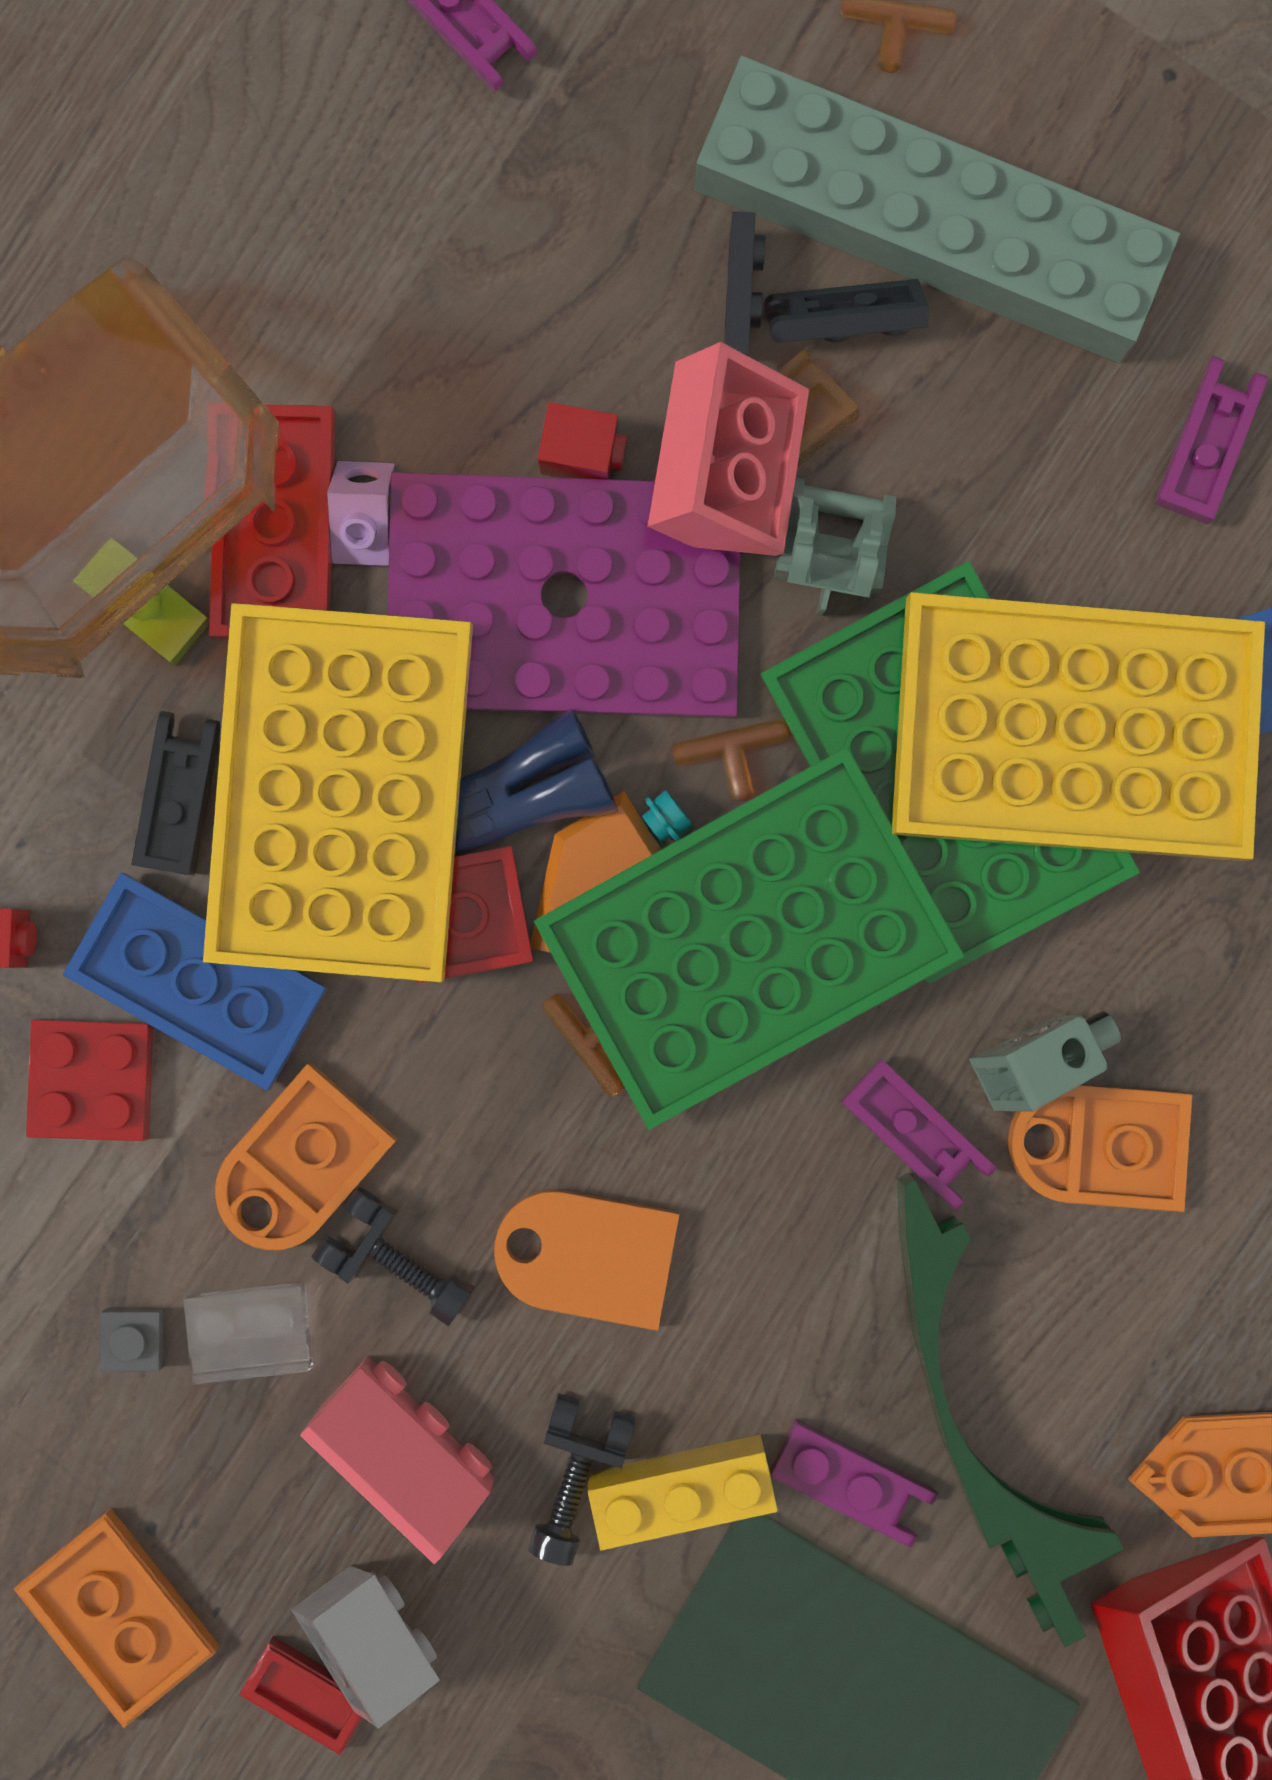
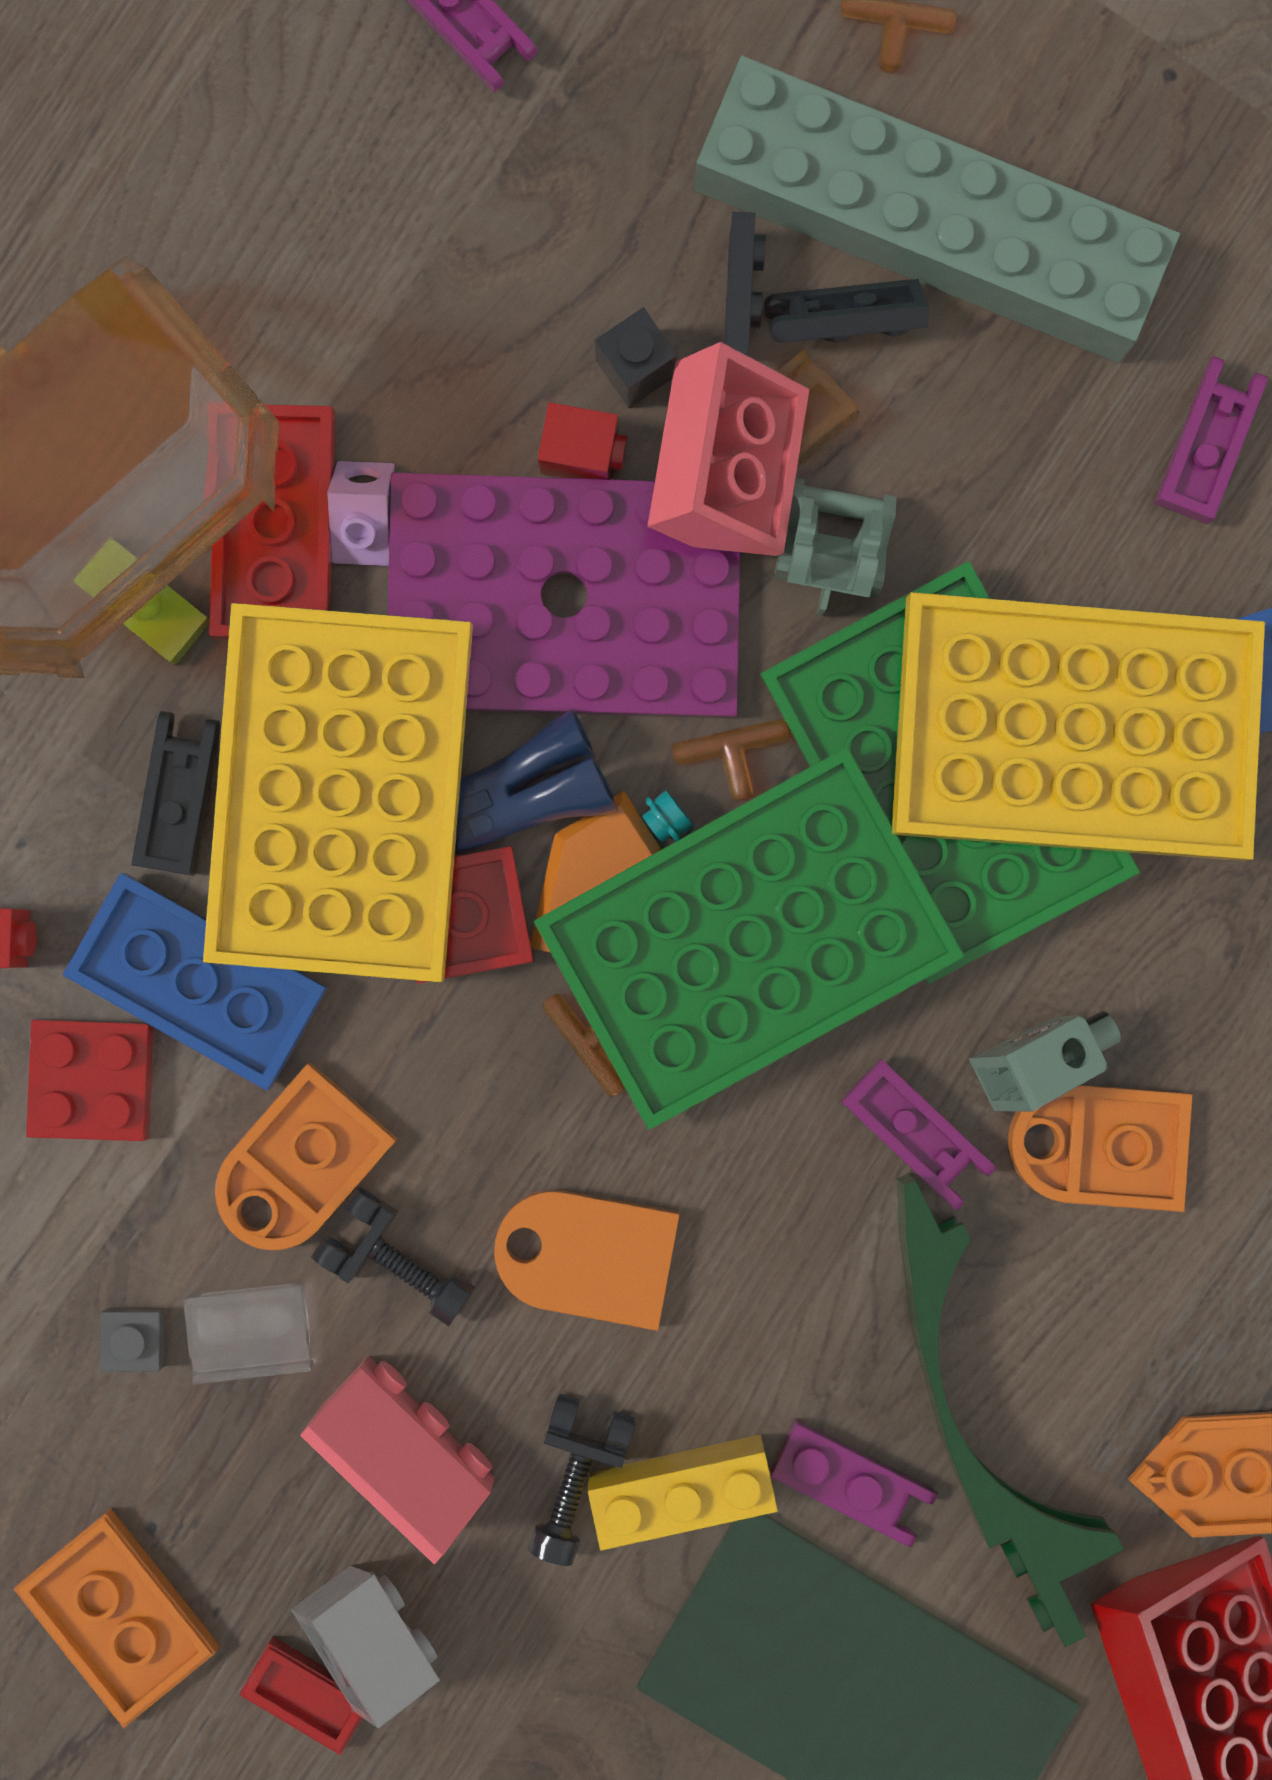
none -> black brick [595,307,677,408]

